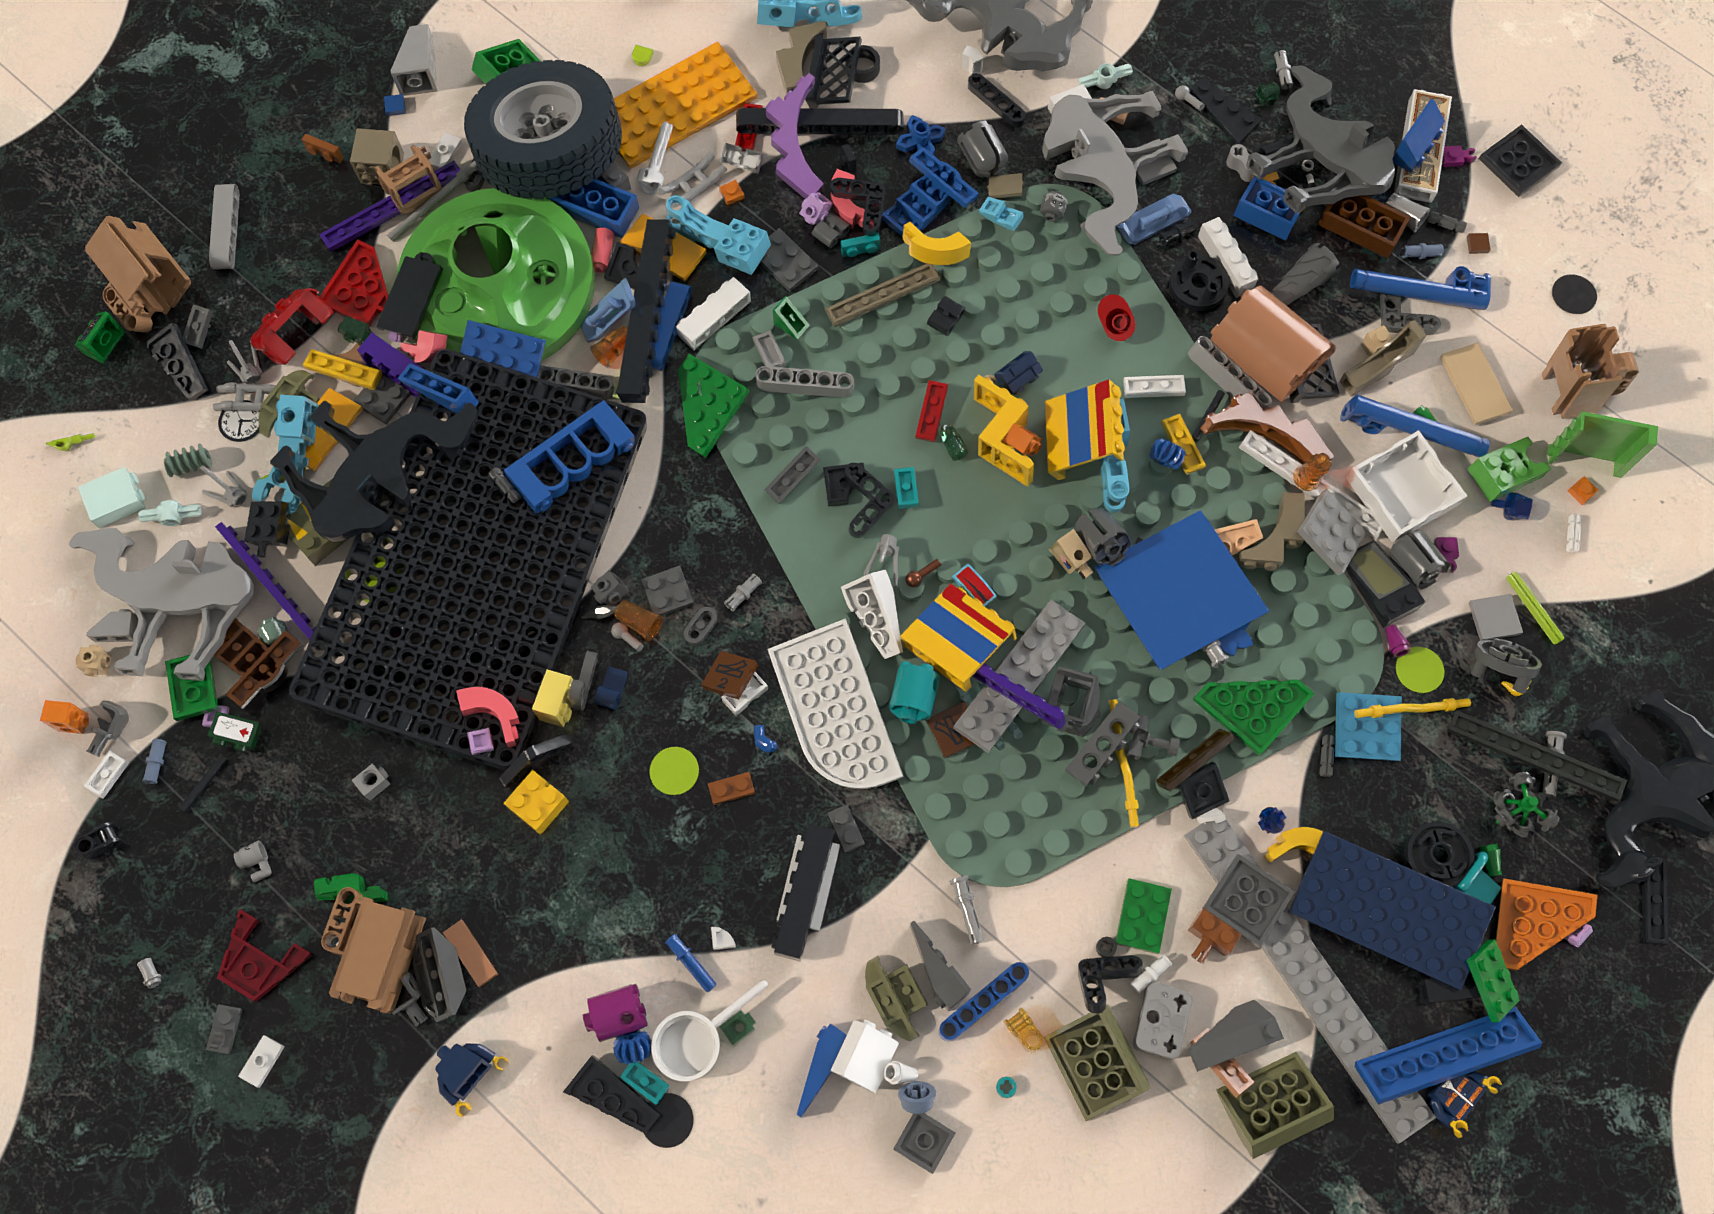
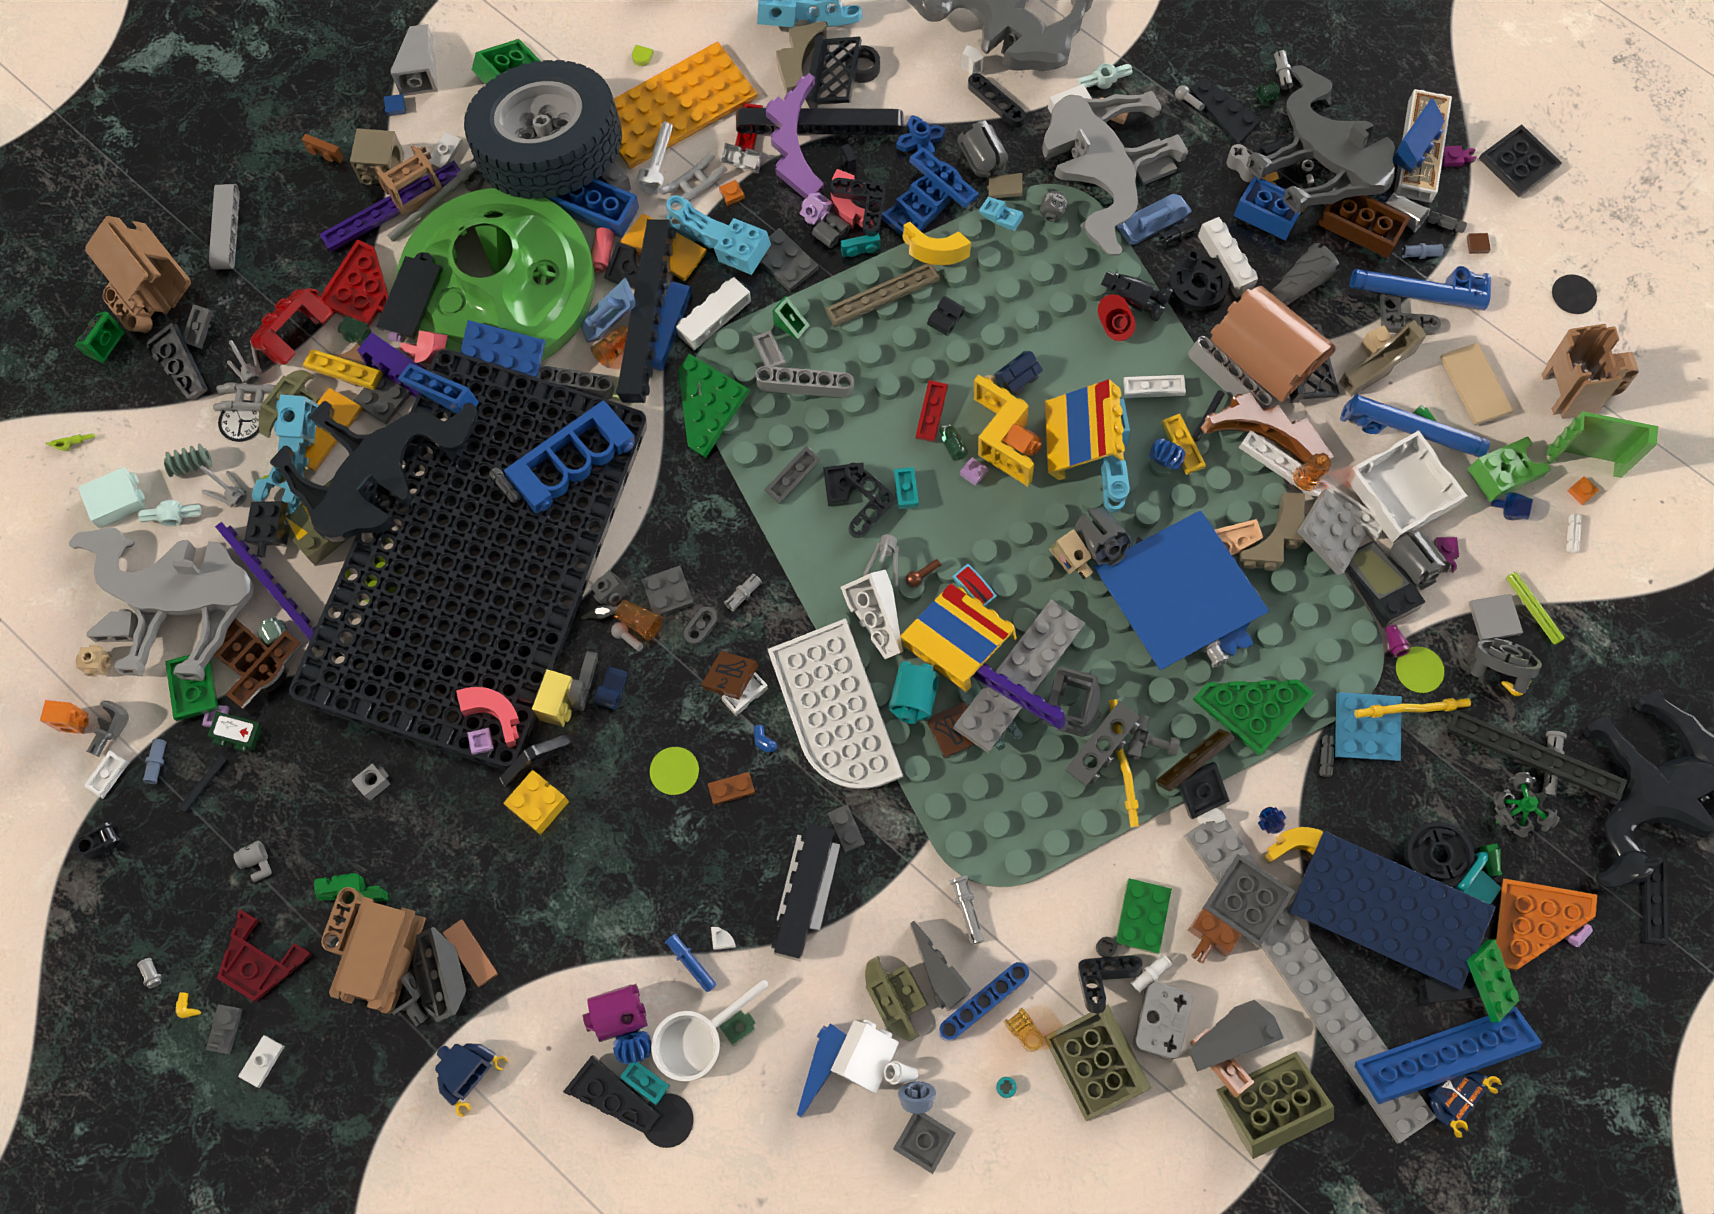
none -> yellow animal [176,993,201,1018]
none -> lavender tile [960,457,988,486]
none -> black piece [1101,271,1173,322]

